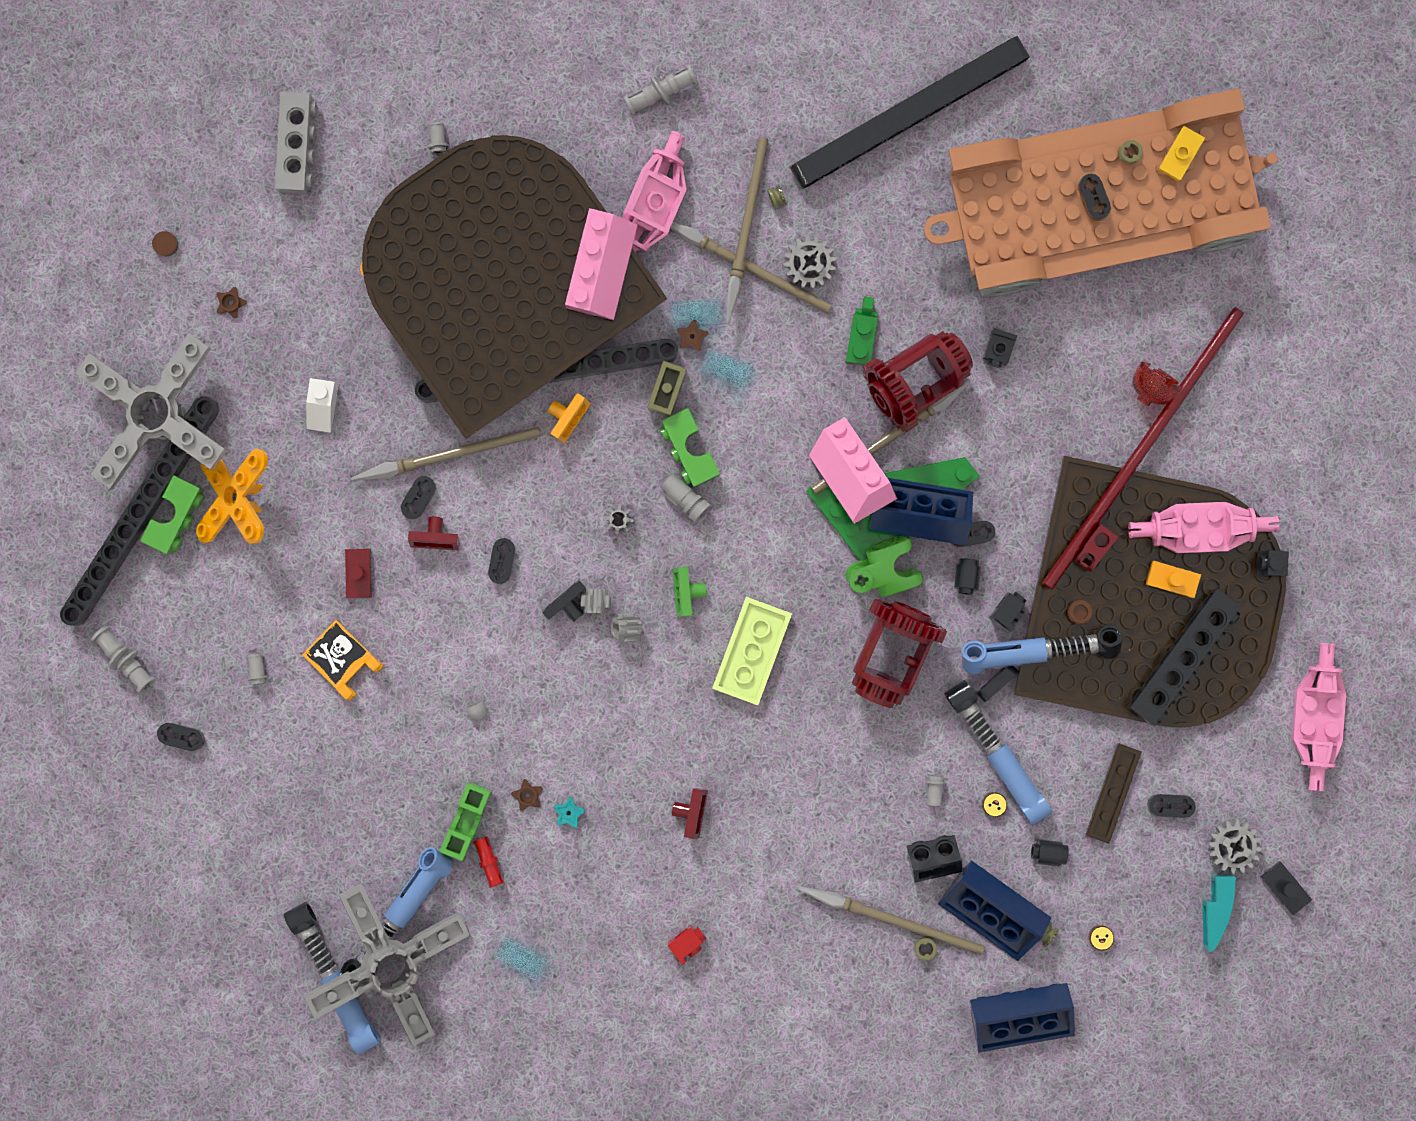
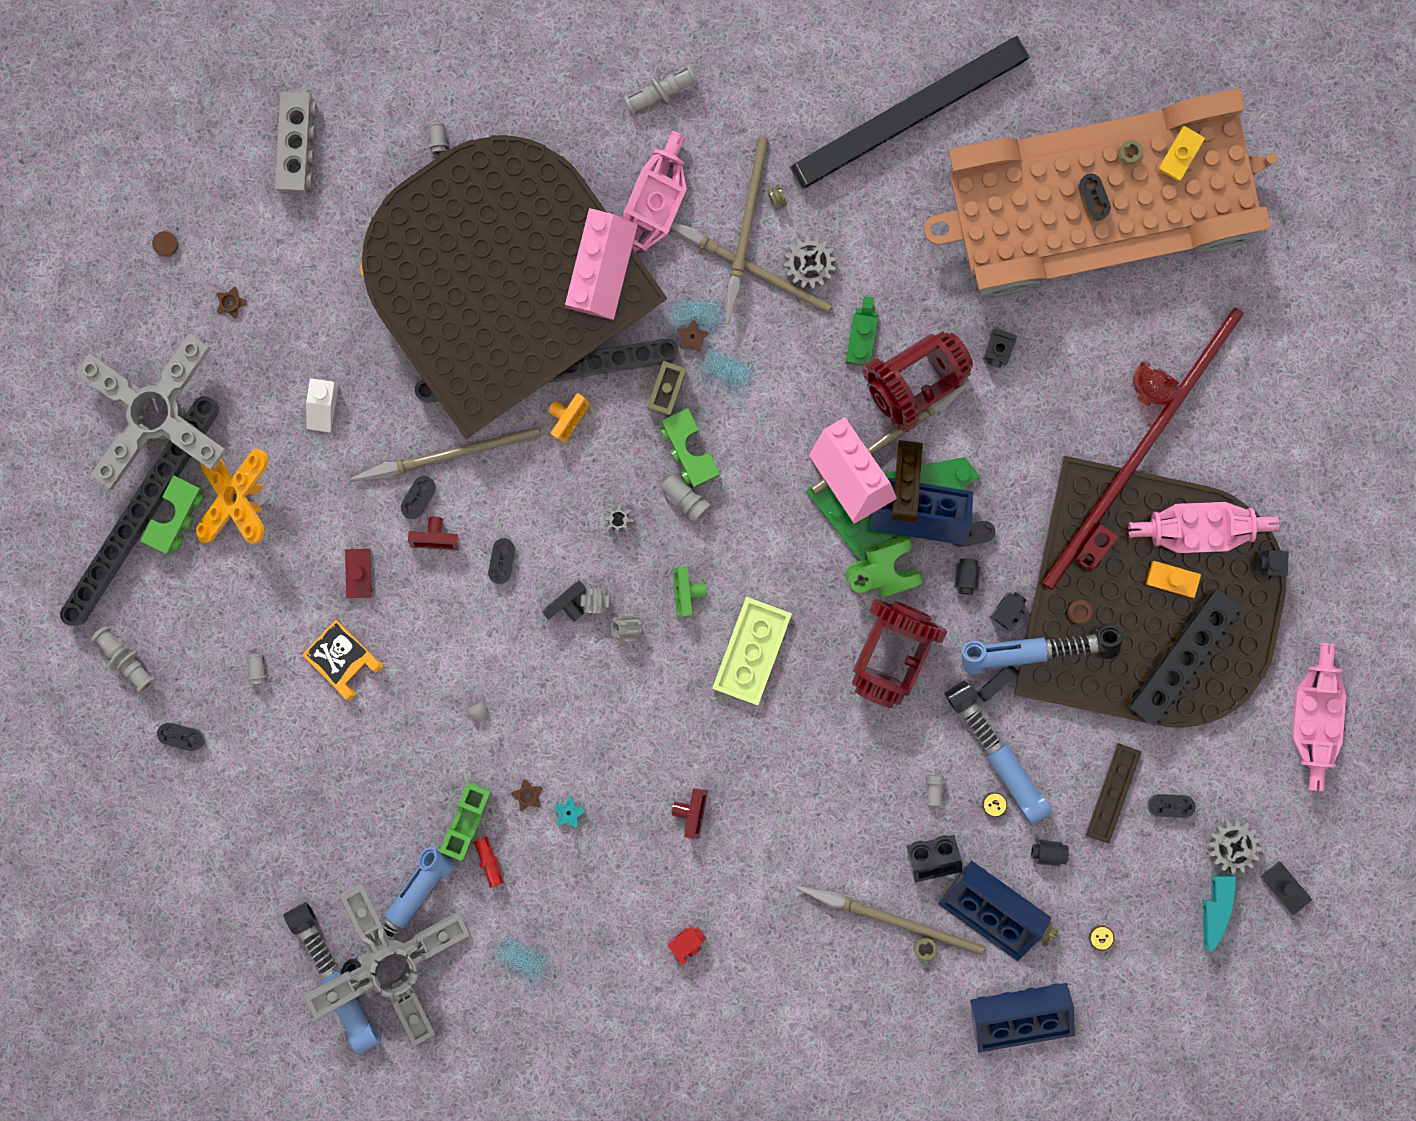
none -> dark brown tile [891,440,923,523]

